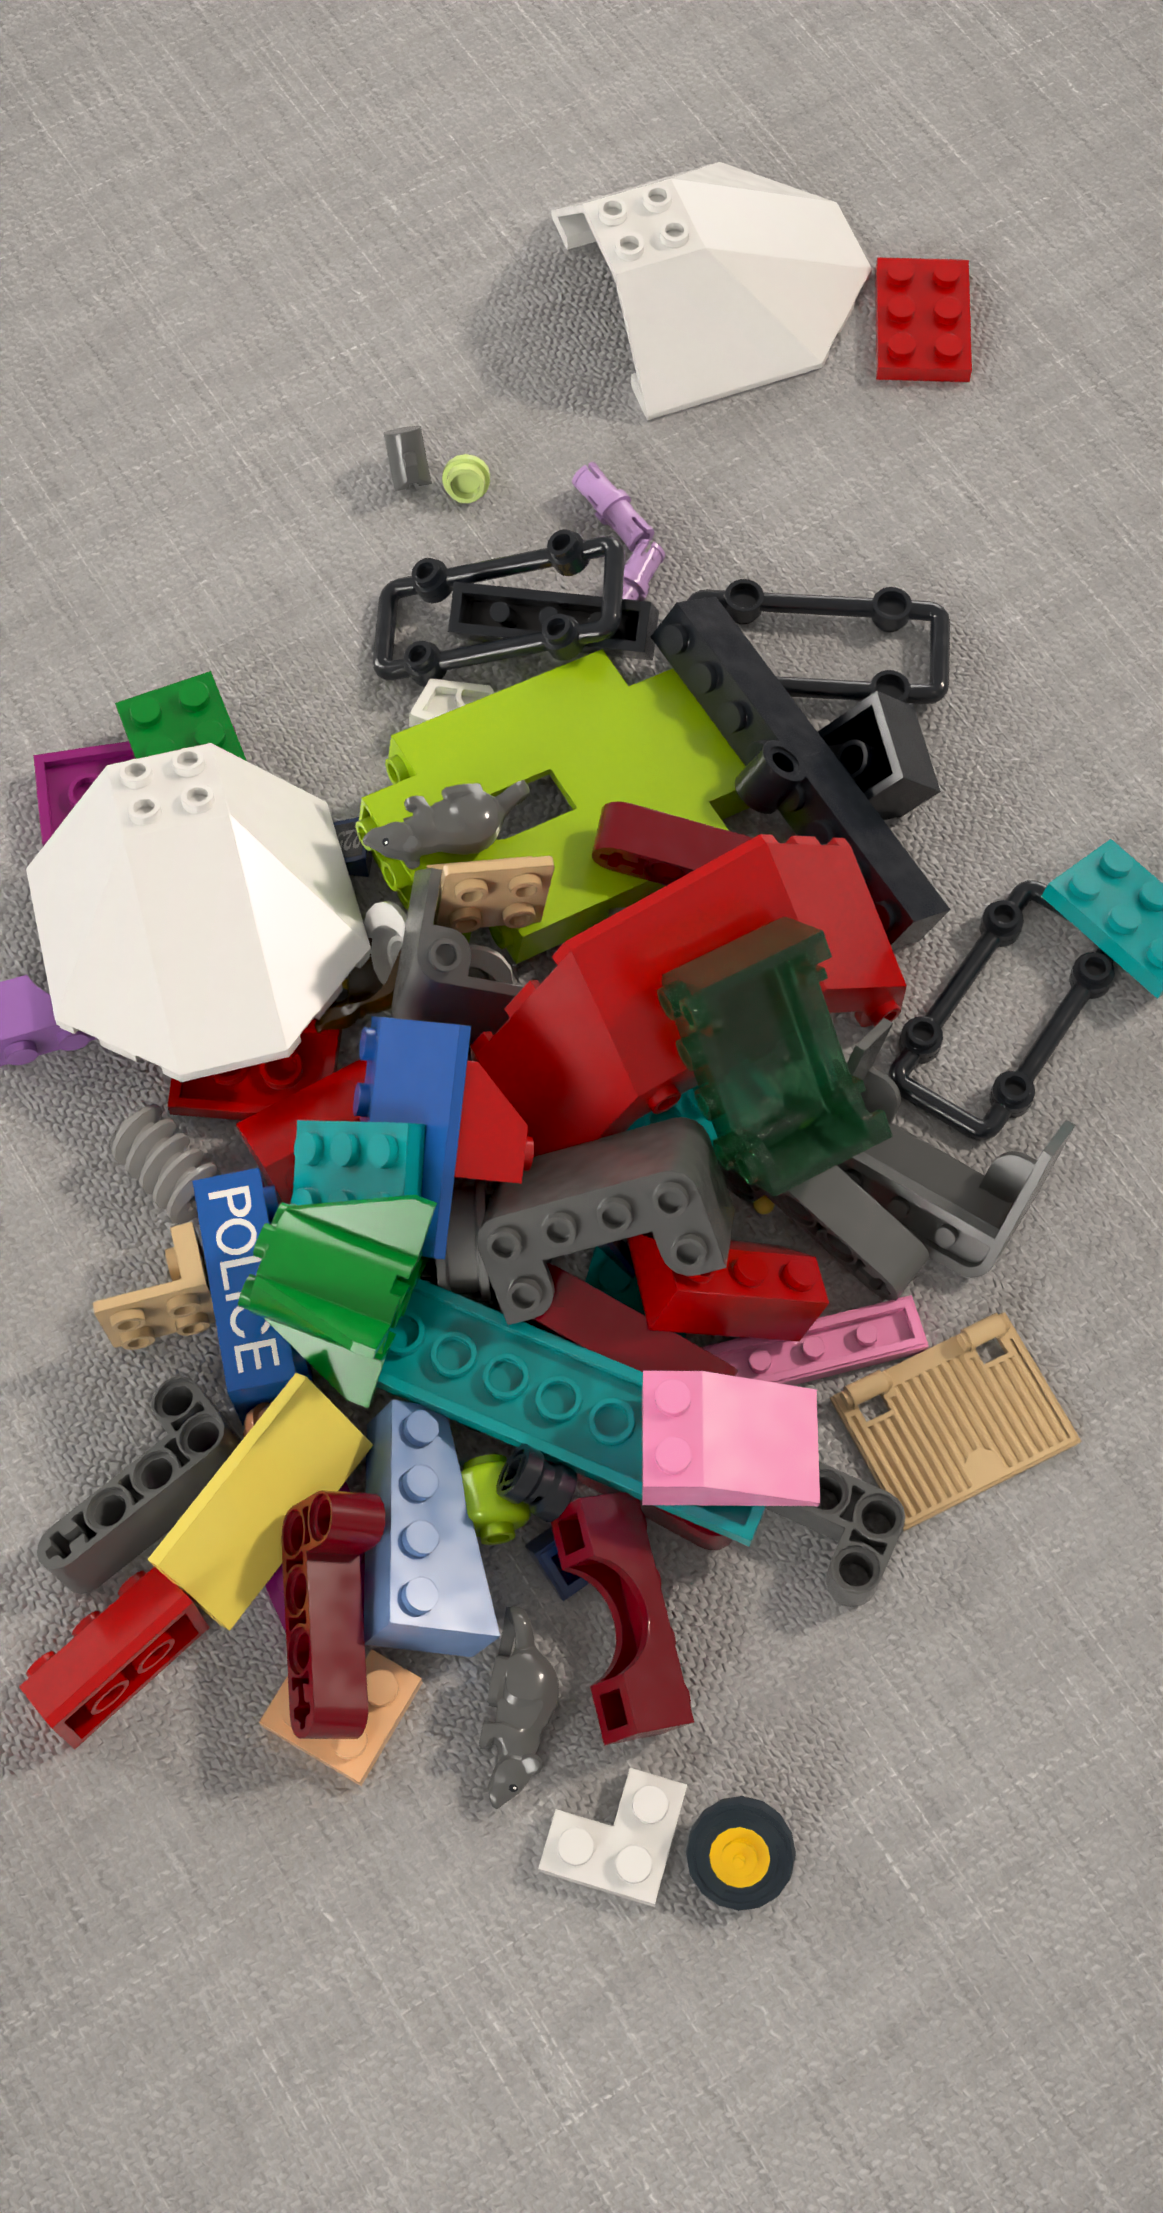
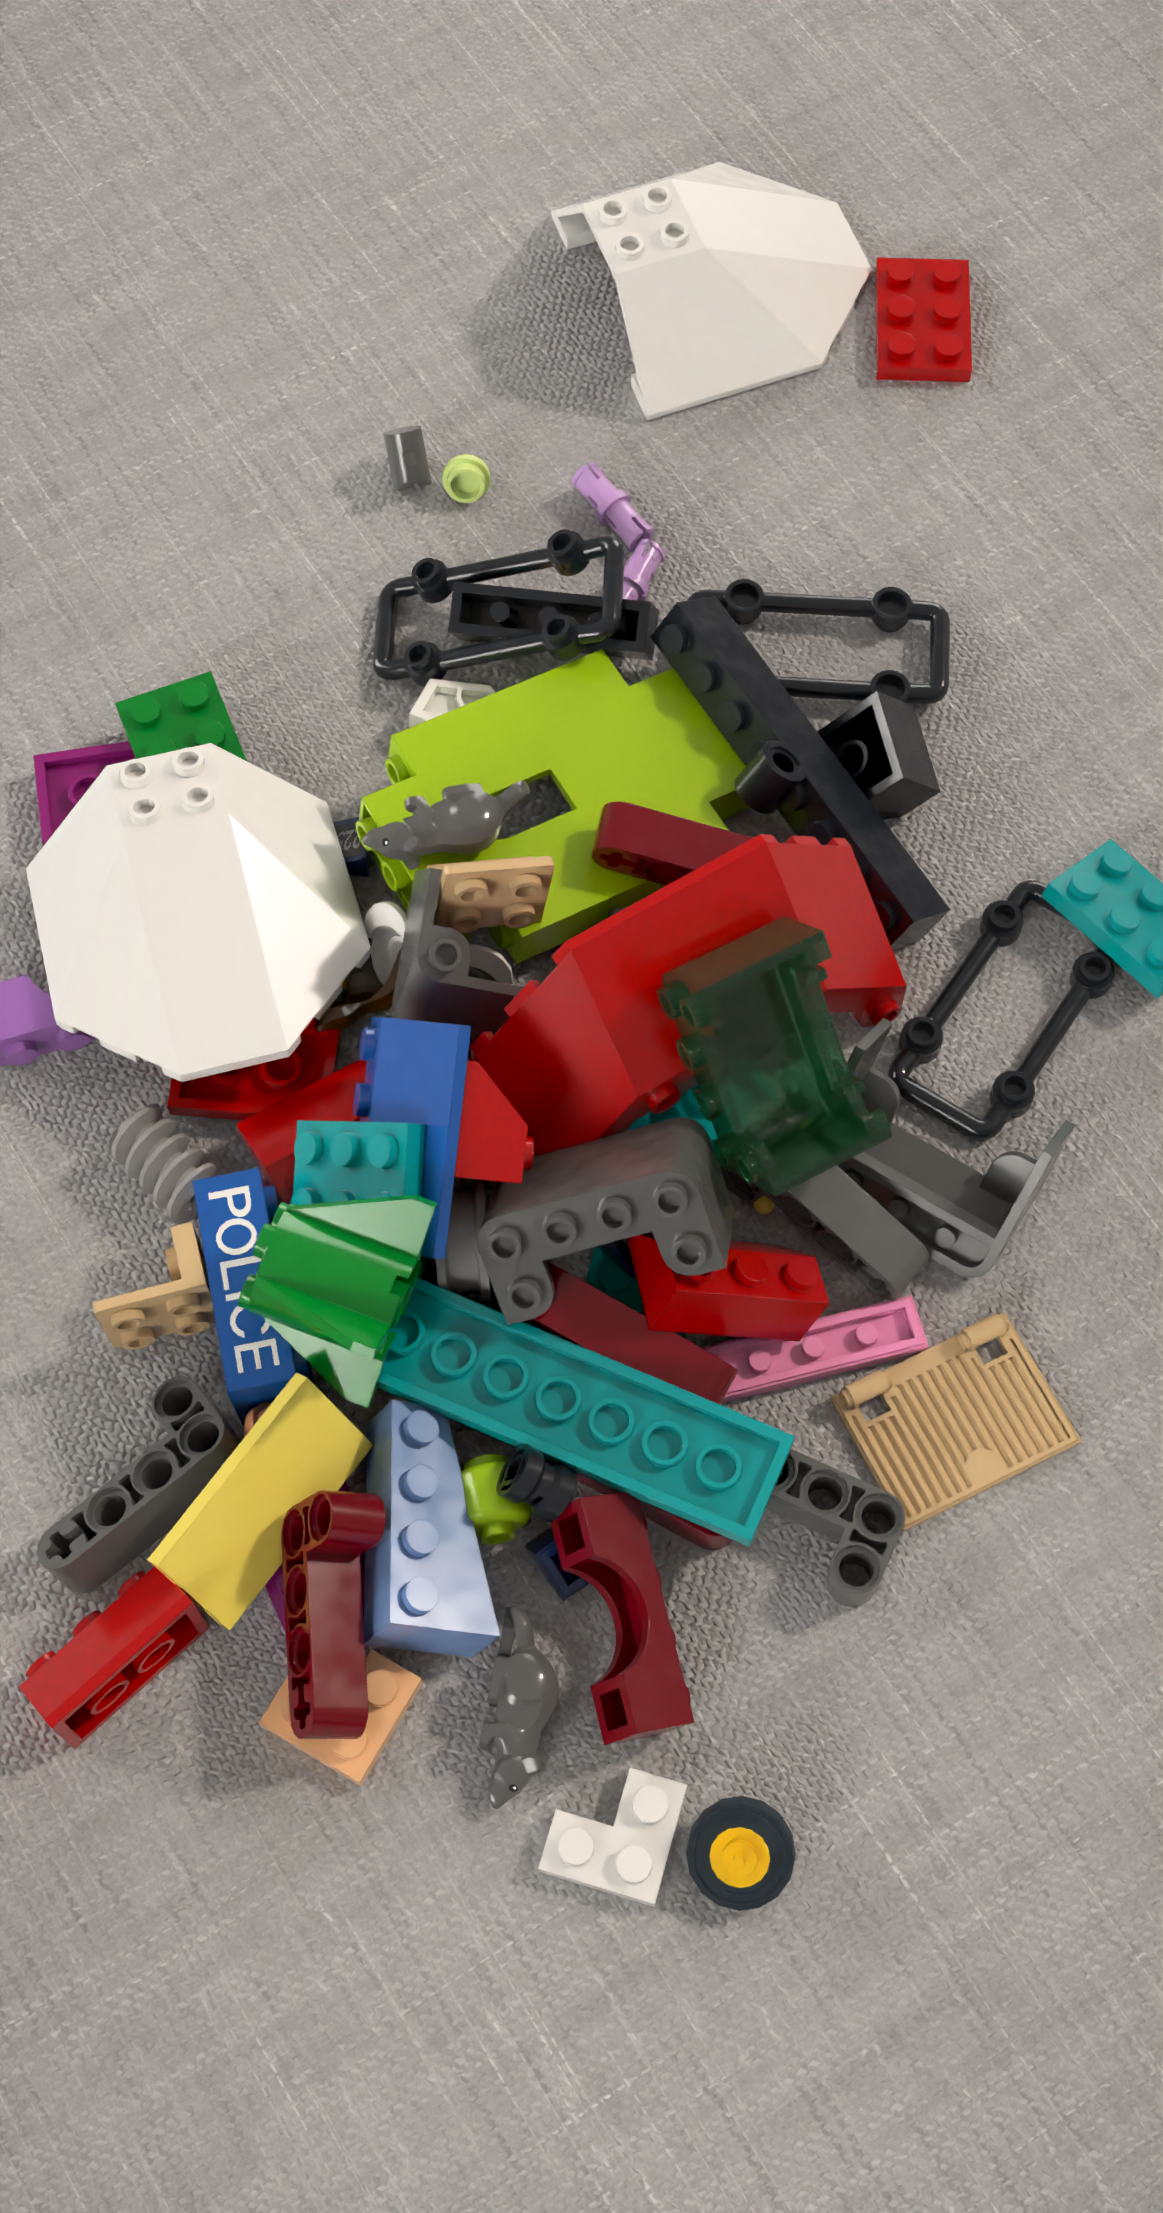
bright pink slope [642,1371,820,1506] -> none

